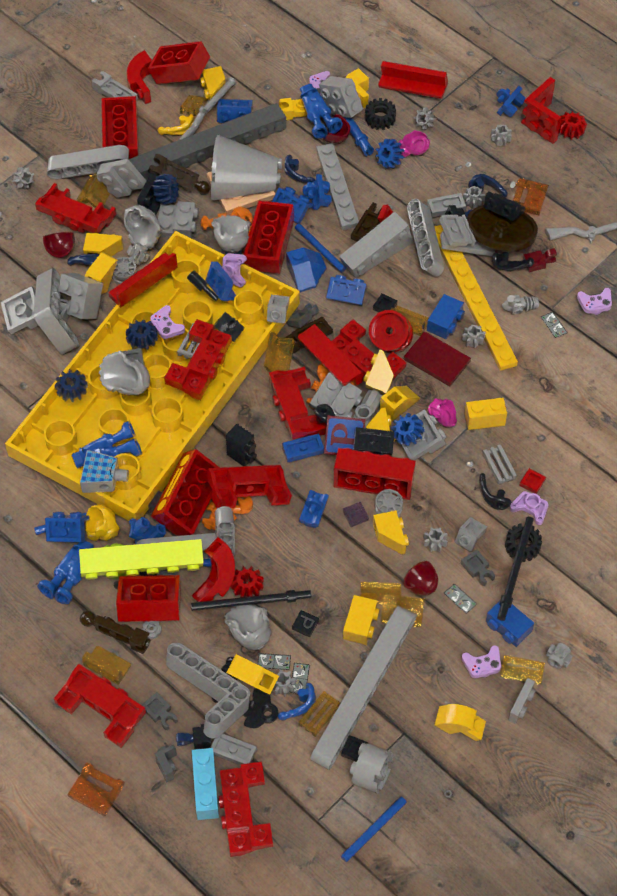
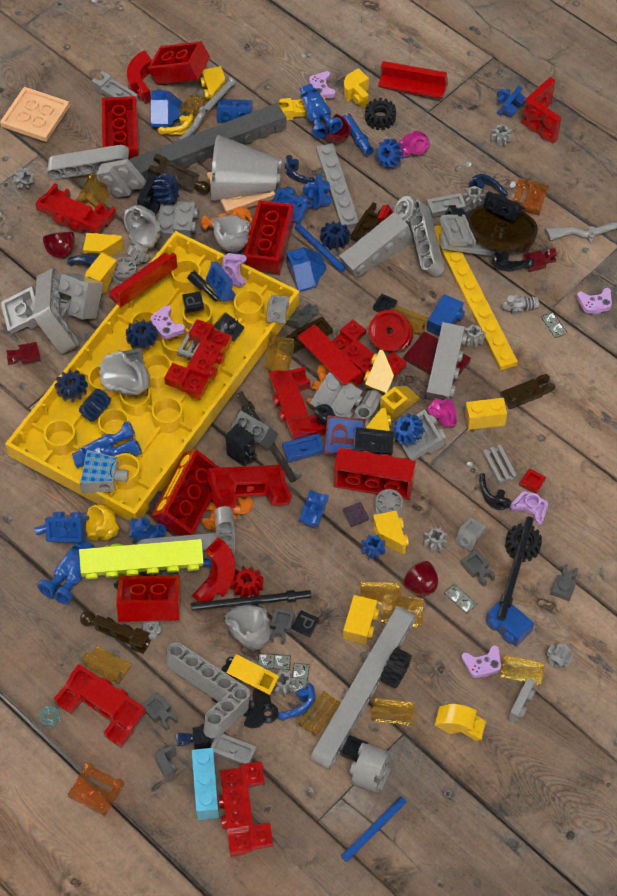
light grey brick [319,76,363,118] -> none
blue bracket [326,275,368,306] -> none
light grey gear [414,107,437,129] -> none
red gear [559,111,587,140] -> none
none -> light nougat plate [0,87,70,142]
none -> dark red plate [6,342,40,365]
none -> clear light blue plate [39,706,60,727]
none -> dark blue gear [79,388,111,421]
none -> blue slope [151,89,187,127]
none -> black tile [182,291,204,313]
none -> dark grey brick [231,411,278,450]
none -> clear smoke bar [236,391,297,483]
none -> dark grey plate [270,607,295,645]
none -> dark blue gear [320,221,350,251]
none -> blue gear [362,535,385,560]
none -> clear yellow panel [371,698,416,726]
none -> black tyre [380,648,412,689]
none -> light grey gear [393,196,416,222]
none -> light grey wedge [426,322,467,400]
none -> dark brown hinge [501,374,556,409]
none -> dark grey plate [550,564,578,601]

